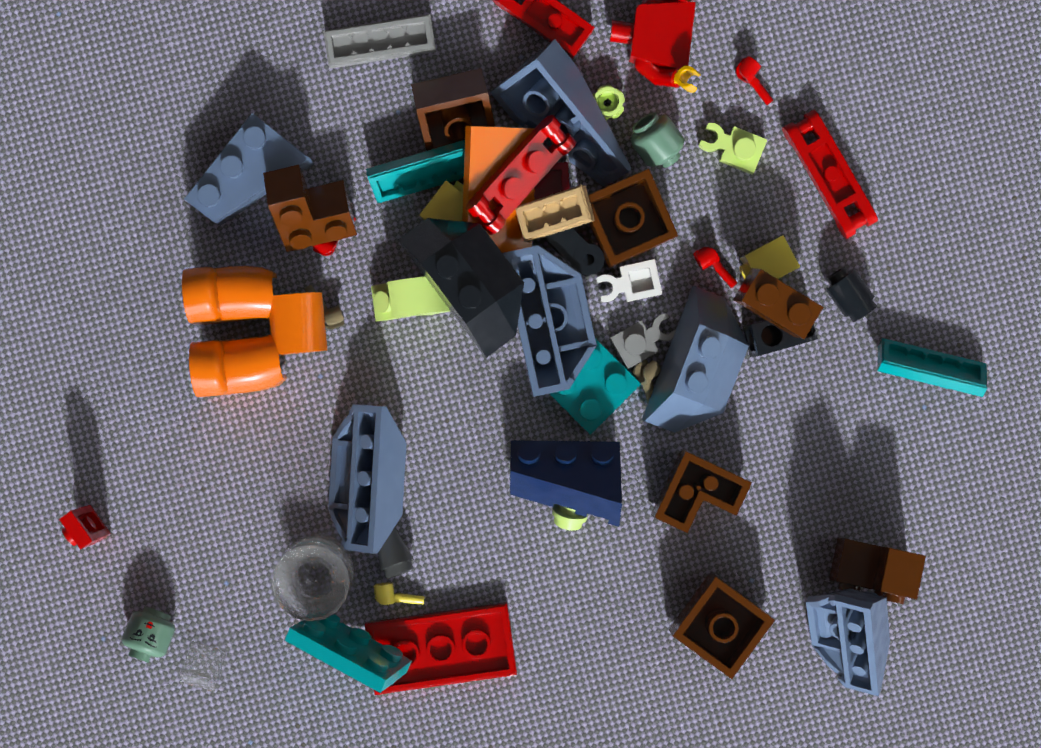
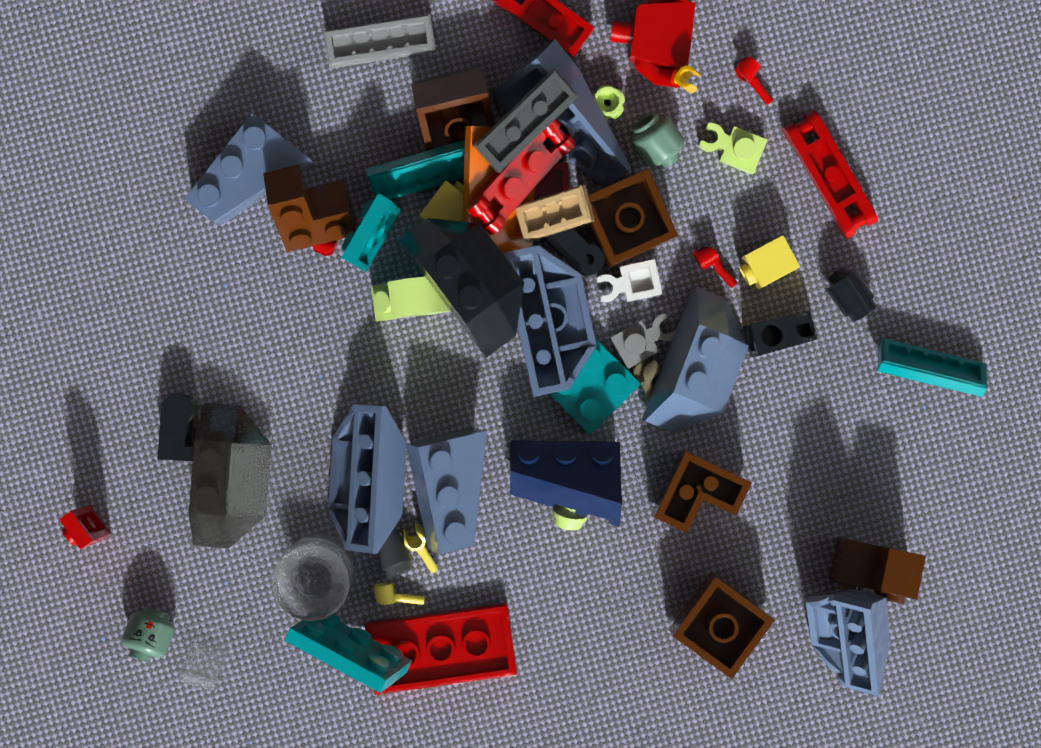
orange piece [182,265,328,397] -> none
dark tan hand [304,285,344,329] -> none
reddish brown brick [733,268,824,339] -> none
none -> black leg [157,394,201,462]
none -> clear smoke wedge [189,403,272,548]
none -> teal plate [341,193,402,273]
none -> light yellow hand [403,523,438,573]
none -> sand blue wedge [406,427,487,554]
none -> dark grey tile [472,69,579,173]

